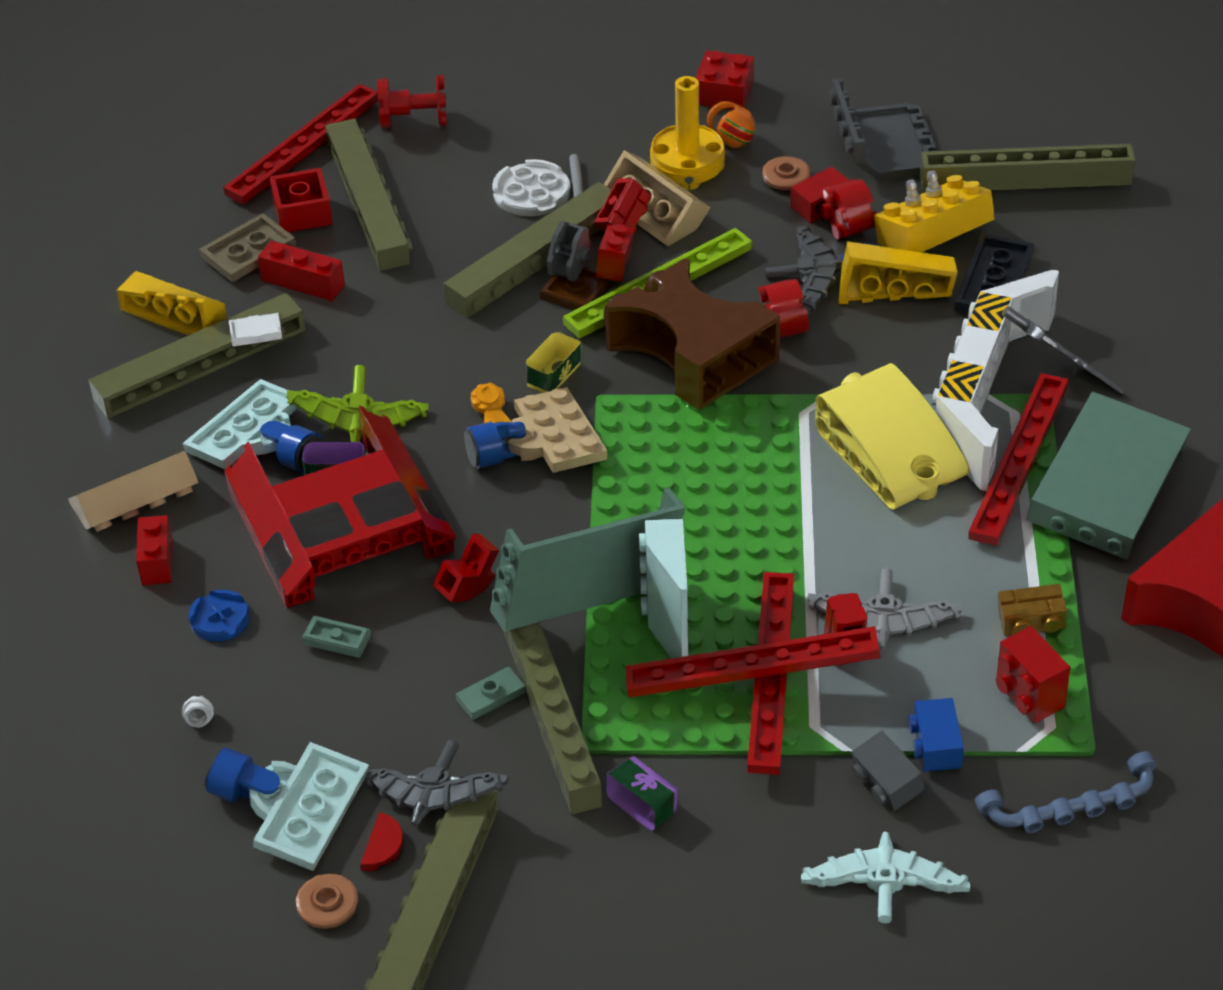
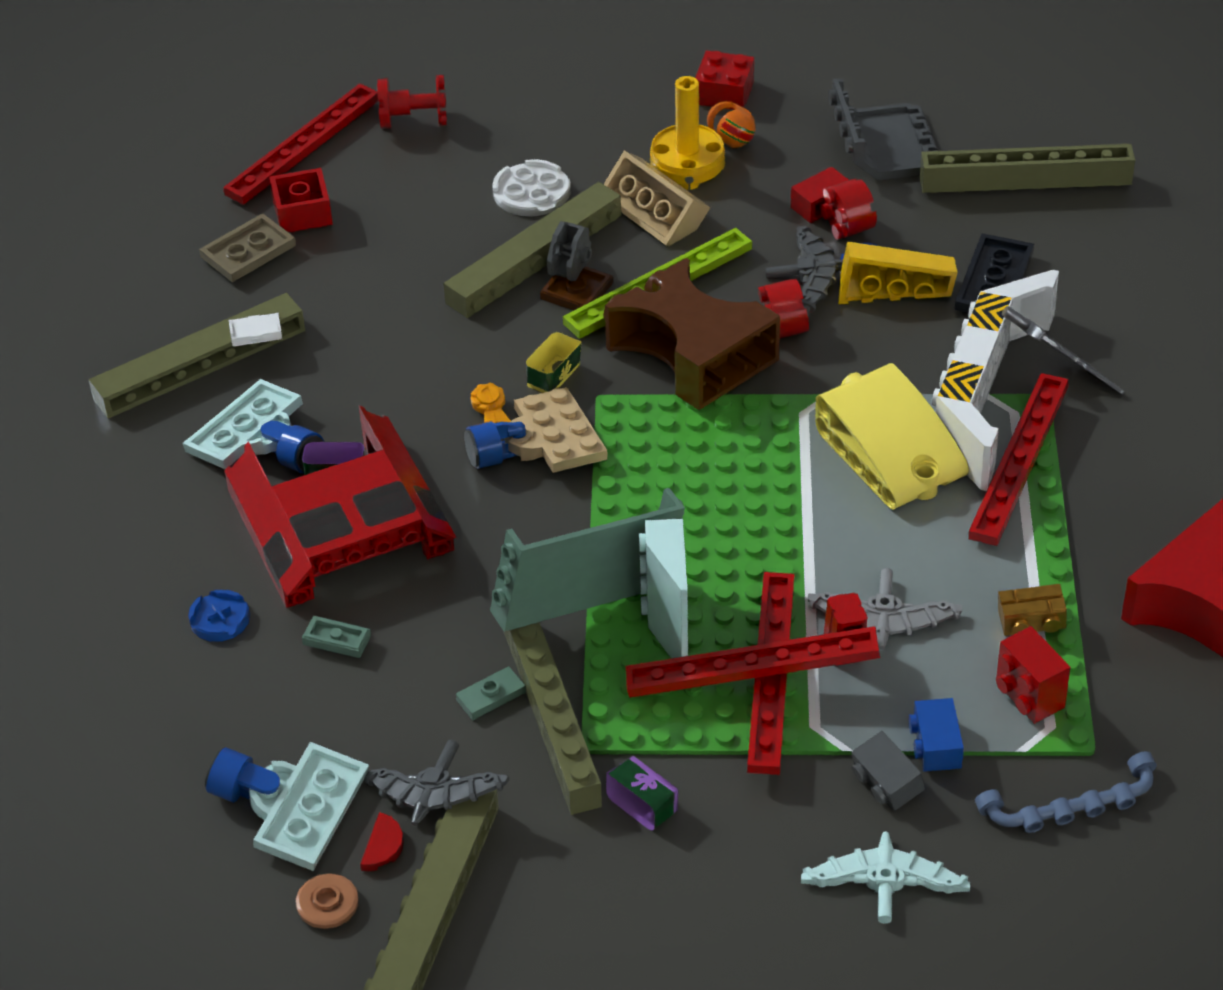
tan slope [68,451,199,532] -> none
yellow wedge [116,271,227,335] -> none
red brick [136,515,173,586] -> none
white plate [182,696,214,728] -> none
red brick [258,240,345,301] -> none
lime bar [286,365,429,442] -> none
olive brick [325,119,413,271] -> none
red brick [433,534,499,602] -> none
light grey bar [569,154,583,197] -> none
red brick [594,178,652,234] -> none
red brick [596,224,634,282] -> none
nougat wheel [762,156,811,191] -> none
yellow piece [874,170,995,252] -> none
sand green panel [1026,391,1191,560] -> none

